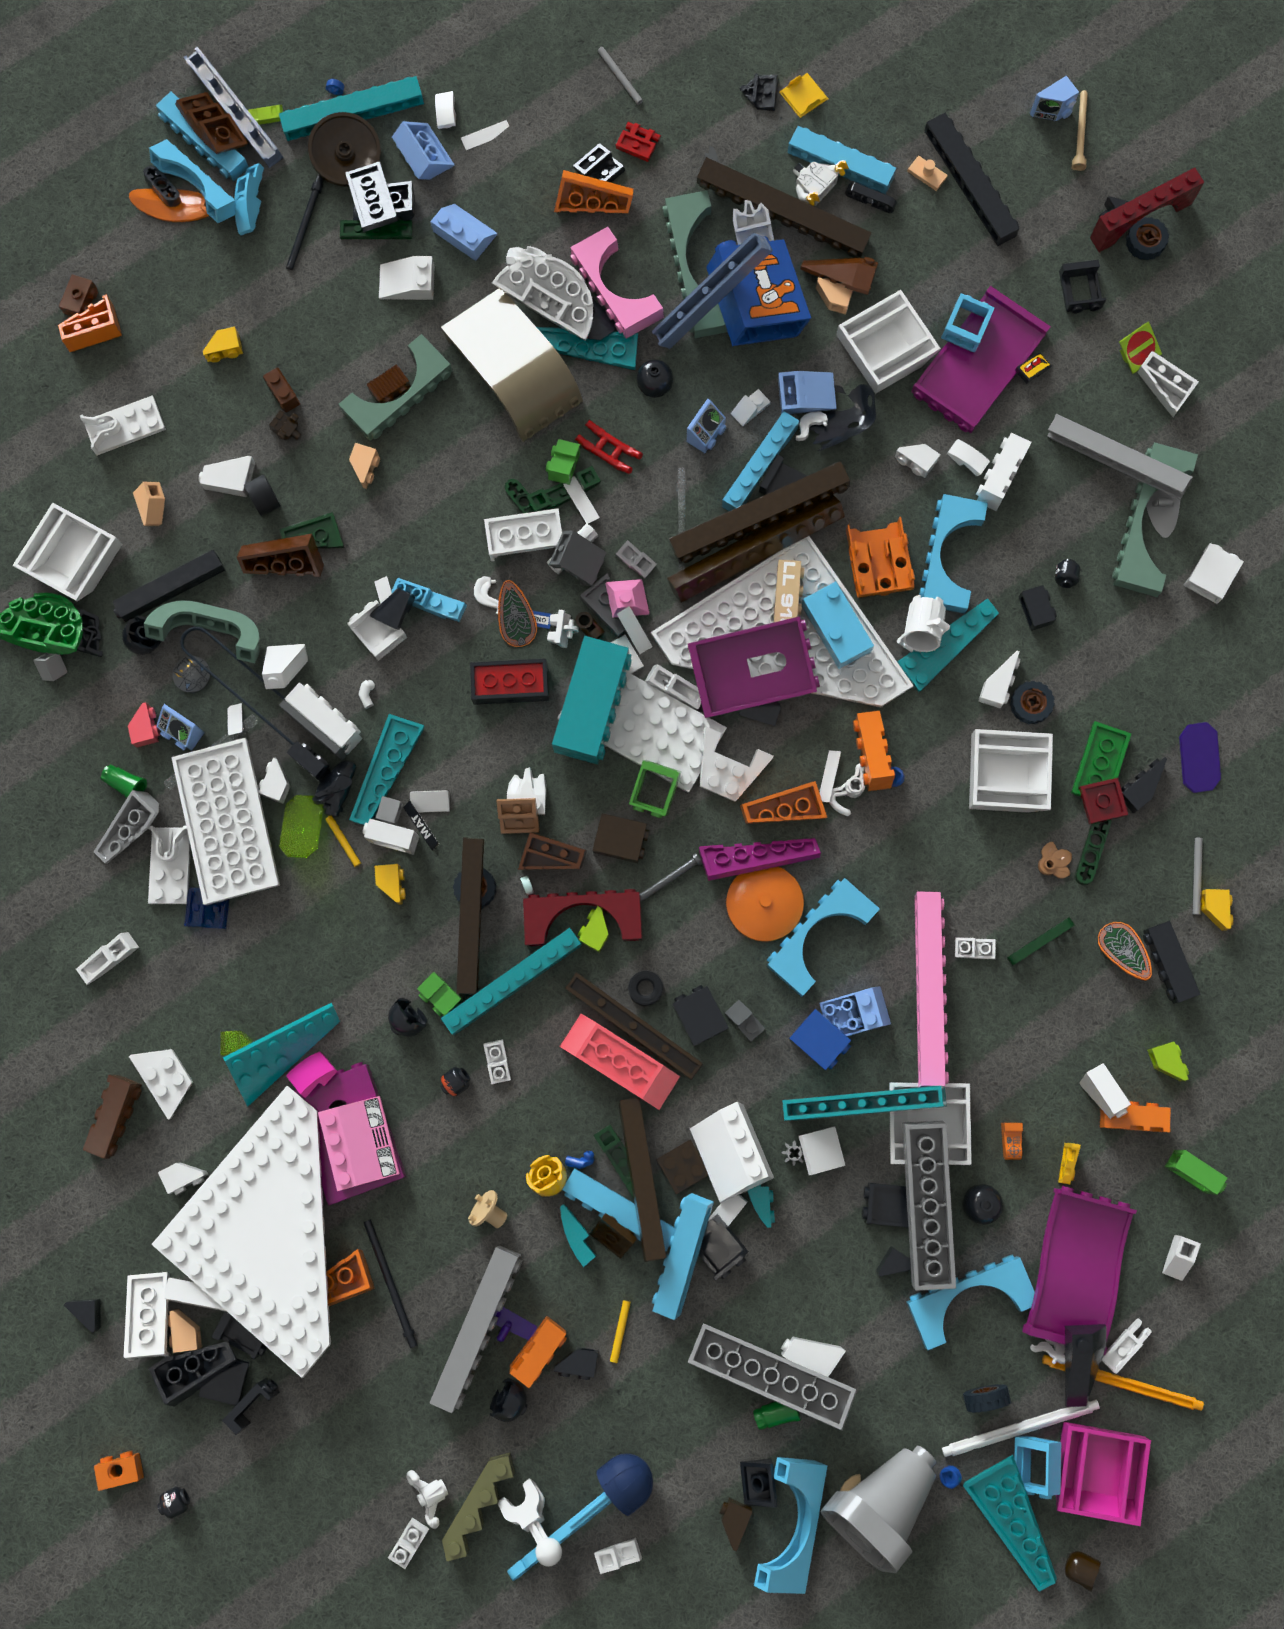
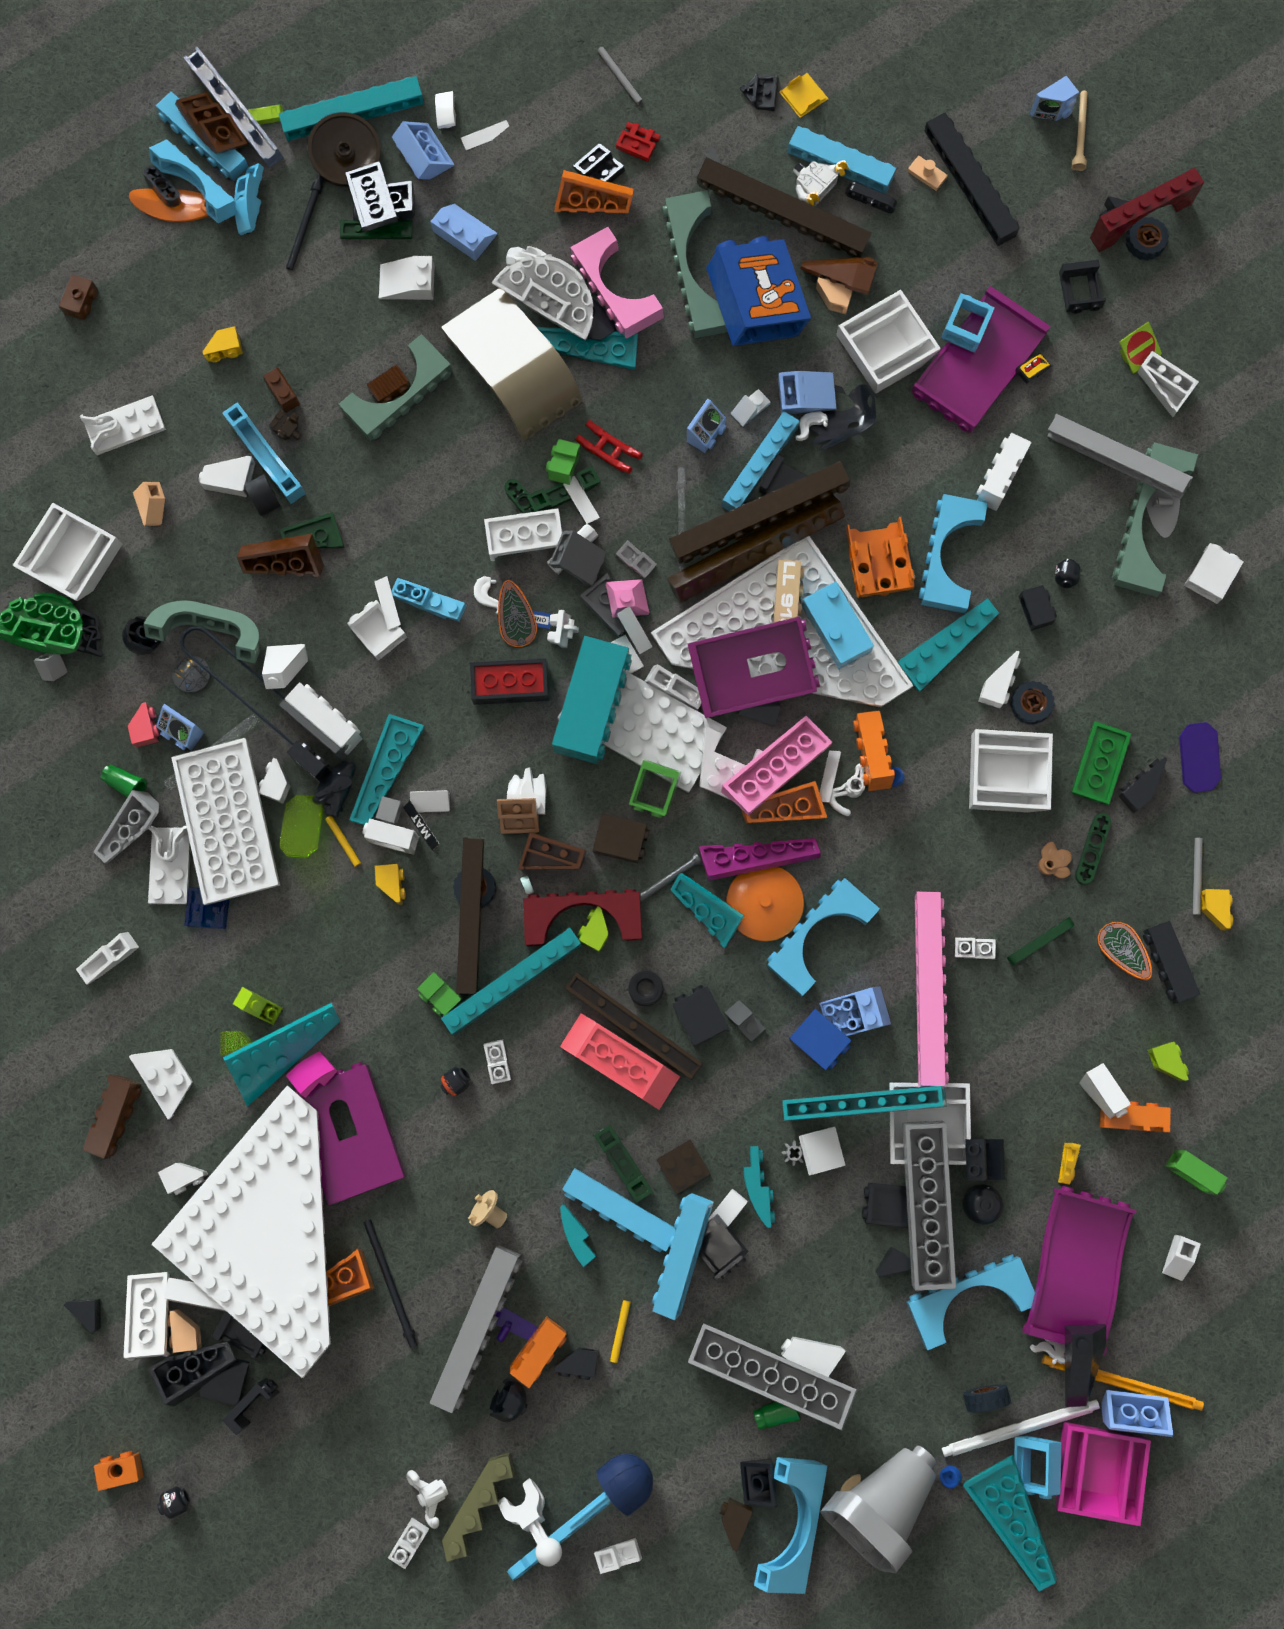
orange wedge [58,294,122,352] -> none
black brick [112,550,226,622] -> none
white sticker [228,703,242,735] -> none
bright pink slope [318,1096,400,1191] -> none
blue tile [326,79,345,95] -> none
light nougat slope [349,443,380,489] -> none
white arm [359,680,375,709] -> none
black slope [370,588,416,630] -> none
black cylinder [388,998,427,1037] -> none
yellow cylinder [526,1155,567,1197] -> none
blue arm [565,1151,595,1169] -> none
dark brown piece [576,612,605,639] -> none
dark brown plate [589,1213,637,1259] -> none
dark brown tile [618,1098,666,1262] -> none
black cylinder [637,359,673,398] -> none
sand blue tile [652,233,773,349] -> none
white slope [690,1102,774,1203] -> none
white plate [733,200,774,245] -> none
white slope [895,444,940,478] -> none
white container [897,595,950,652] -> none
white slope [947,439,990,476] -> none
orange leg [1001,1123,1023,1160] -> none
dark brown helmet [1065,1551,1101,1592] -> none
dark red tile [1079,778,1128,825] -> none
white hinge [1101,1318,1152,1374] -> none
none -> medium azure arch [223,402,306,504]
none -> lime slope [233,987,283,1025]
none -> teal wing [670,873,744,948]
none -> bright pink arch [721,716,832,815]
none -> black panel [965,1139,1005,1181]
none -> light blue slope [1101,1390,1173,1437]

